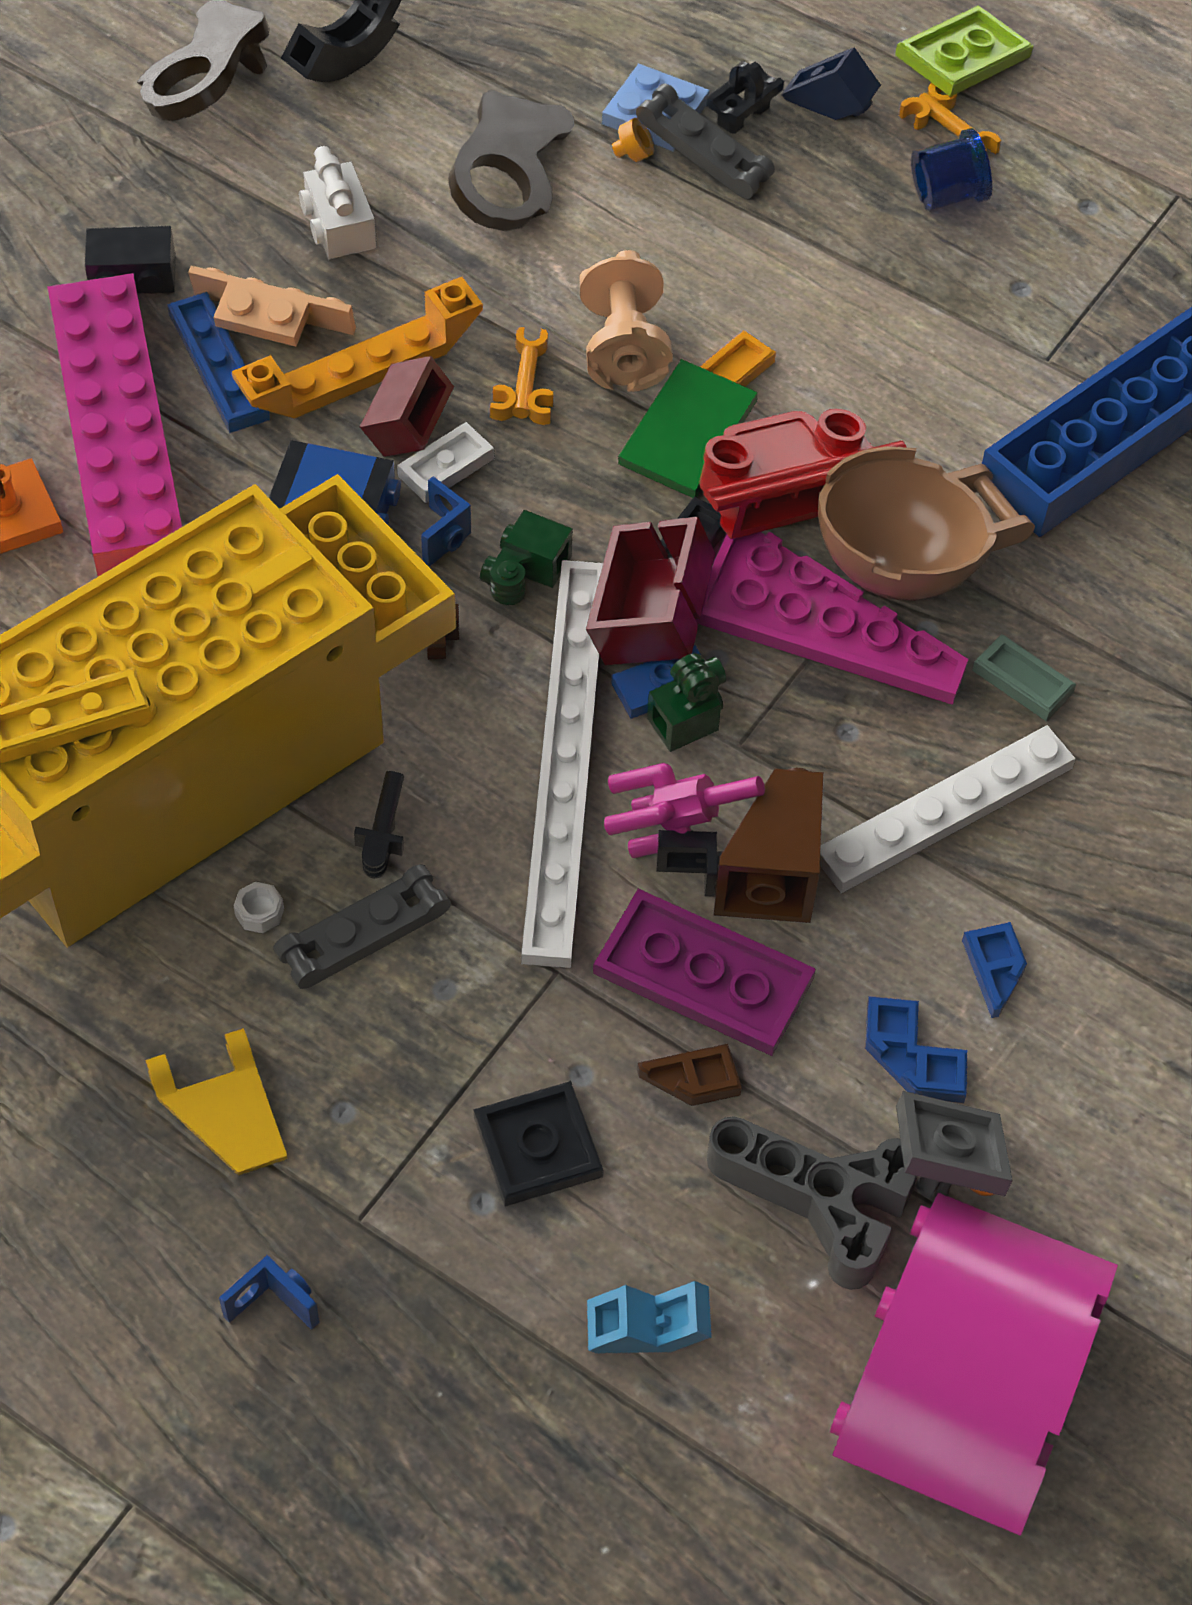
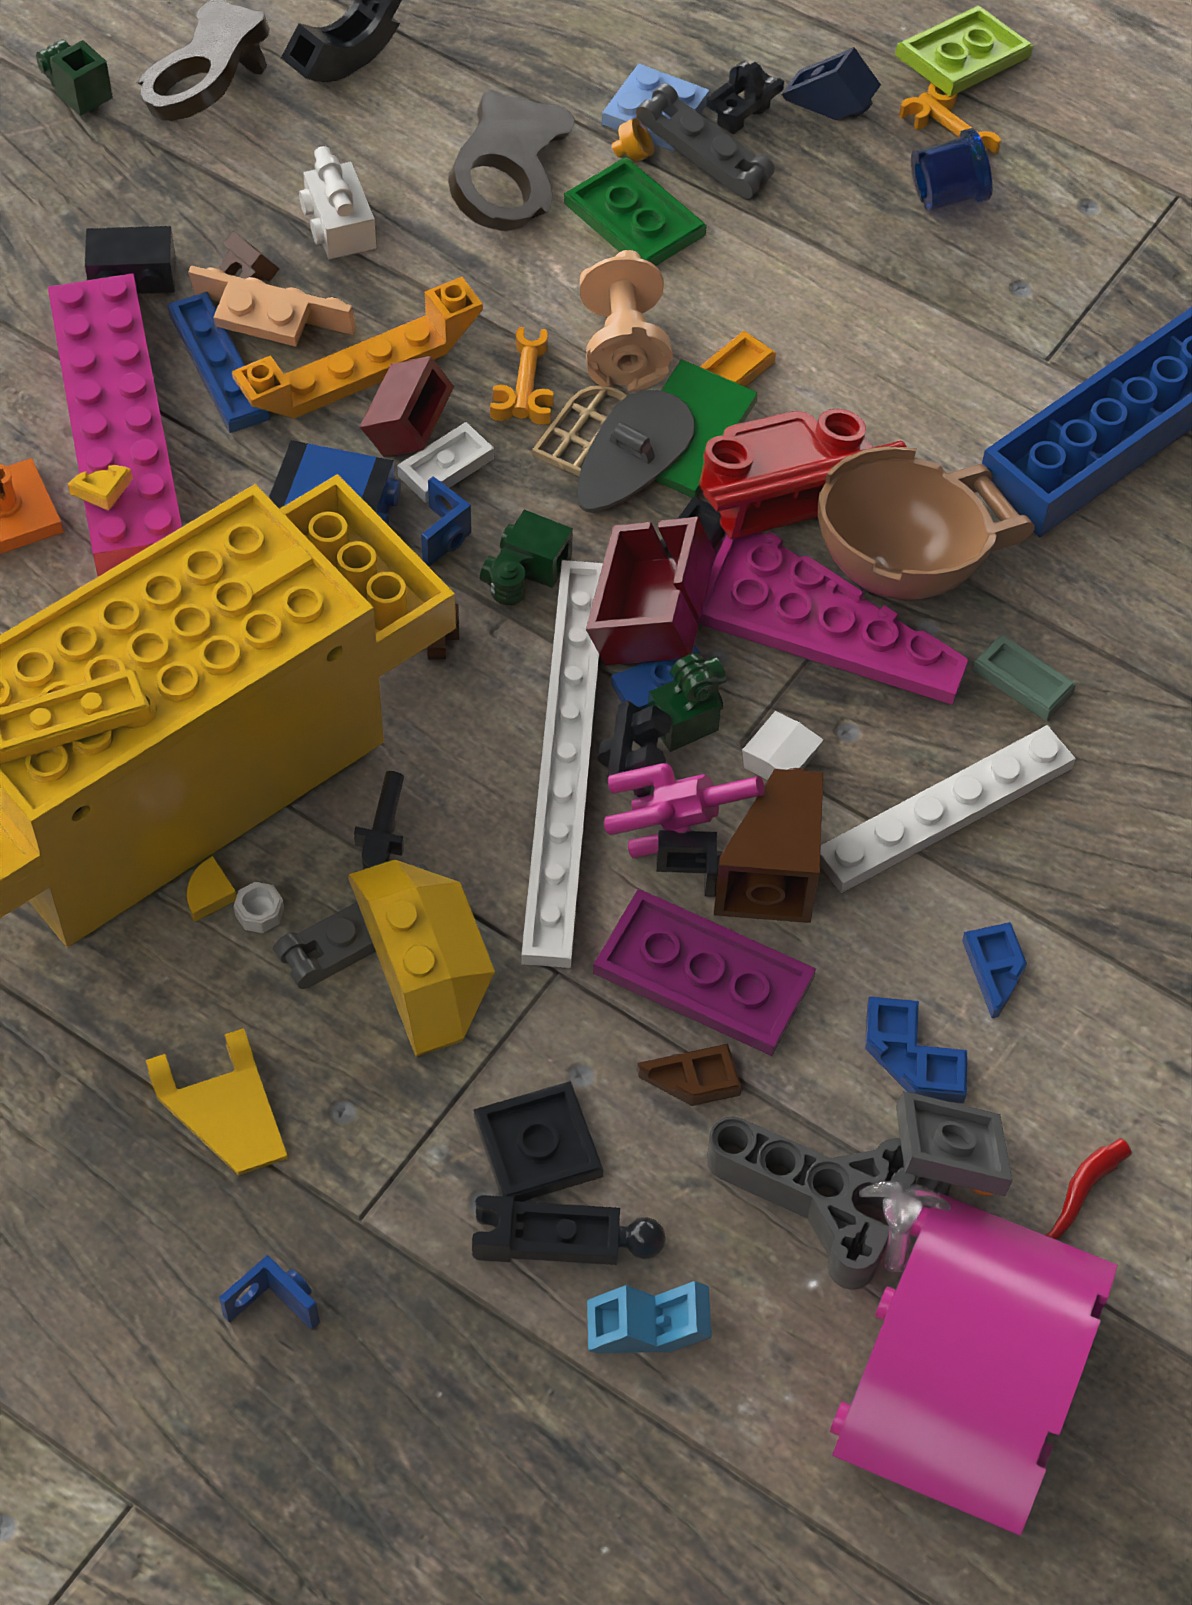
none -> dark green brick [36,39,113,116]
none -> yellow tile [68,465,133,511]
none -> yellow tile [187,856,237,922]
none -> reddish brown tile [219,231,280,282]
none -> yellow wedge [348,860,495,1057]
none -> black plate [472,1195,666,1265]
none -> tan window [532,386,628,477]
none -> green tile [564,156,707,266]
none -> dark grey shield [578,390,694,512]
none -> black hips [597,700,672,797]
none -> white piece [742,711,823,780]
none -> clear plant [859,1181,951,1272]
none -> red animal [1045,1138,1132,1240]

